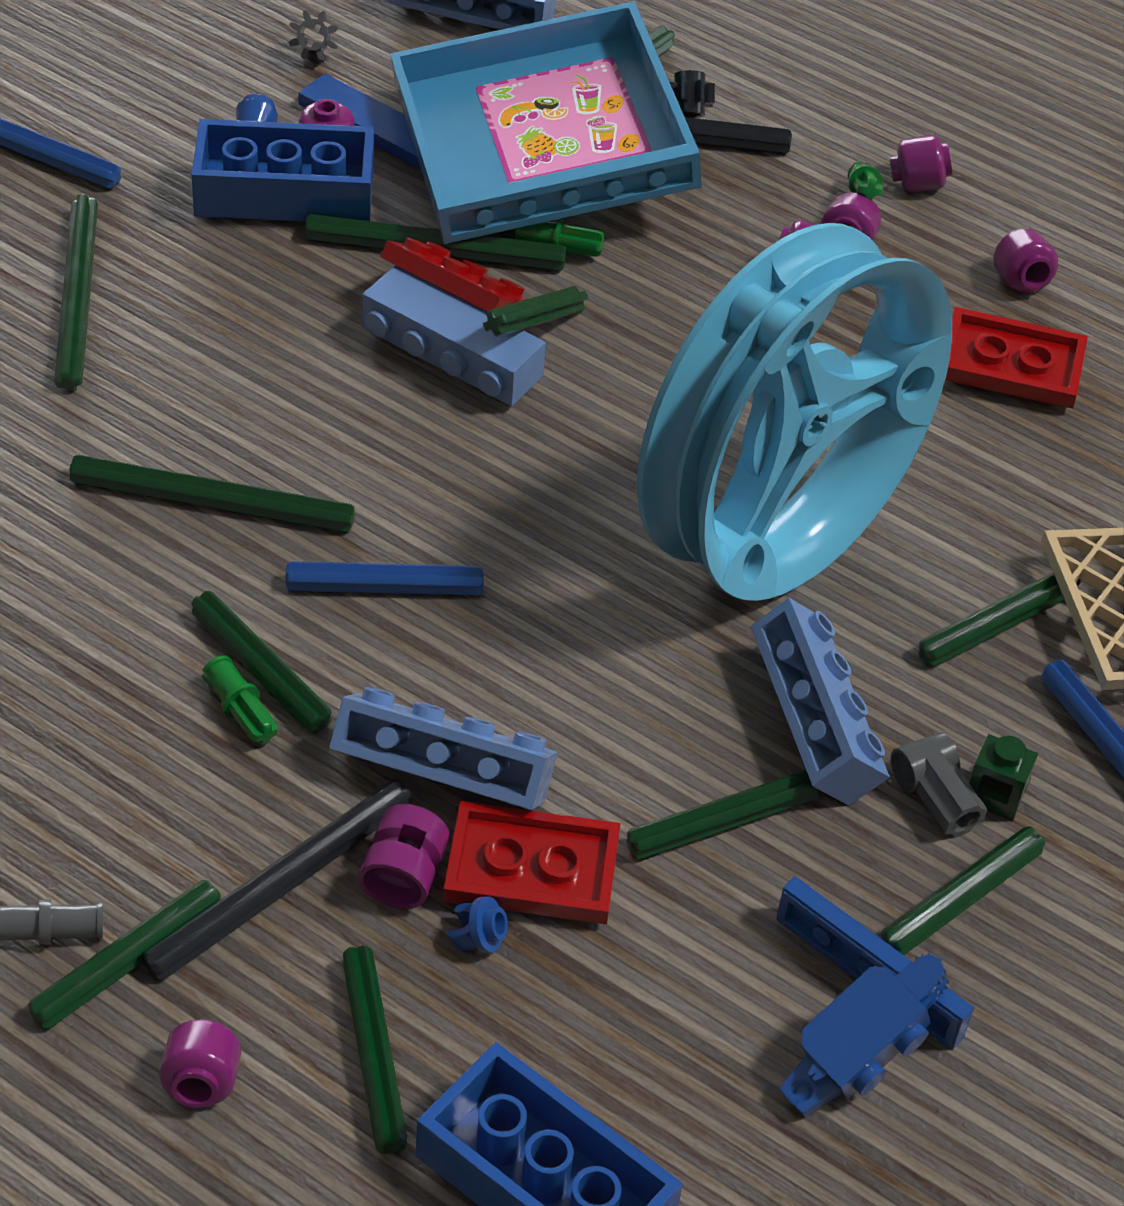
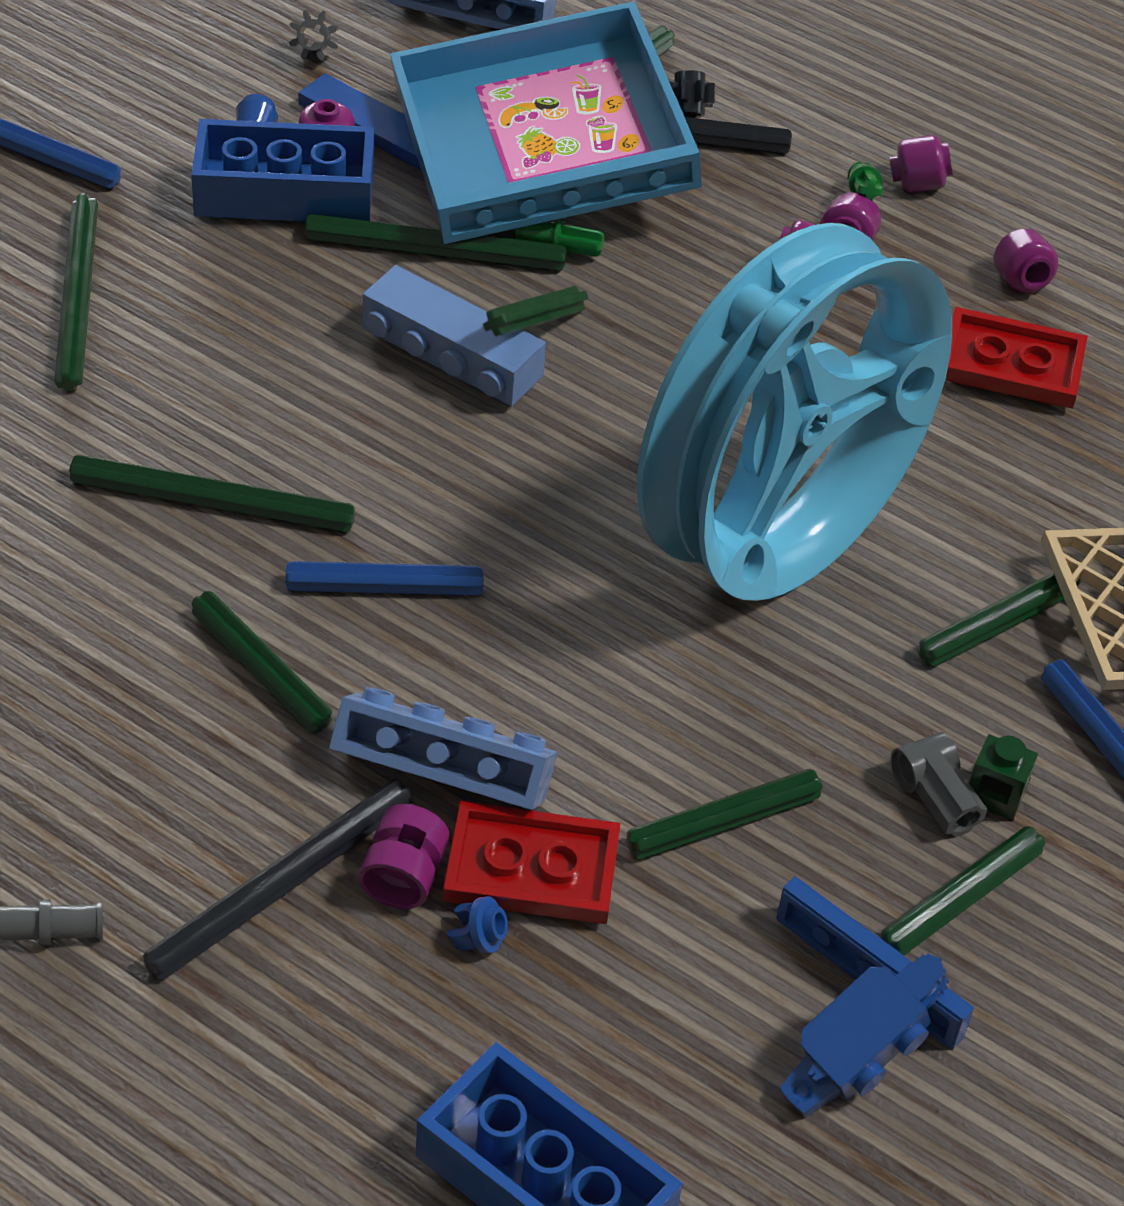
dark green axle [28,880,221,1029] -> none
magenta head [159,1019,241,1108] -> none
green axle [202,655,278,745] -> none
dark green axle [343,945,407,1154] -> none
red plate [380,237,528,311] -> none
medium blue brick [750,597,890,806] -> none

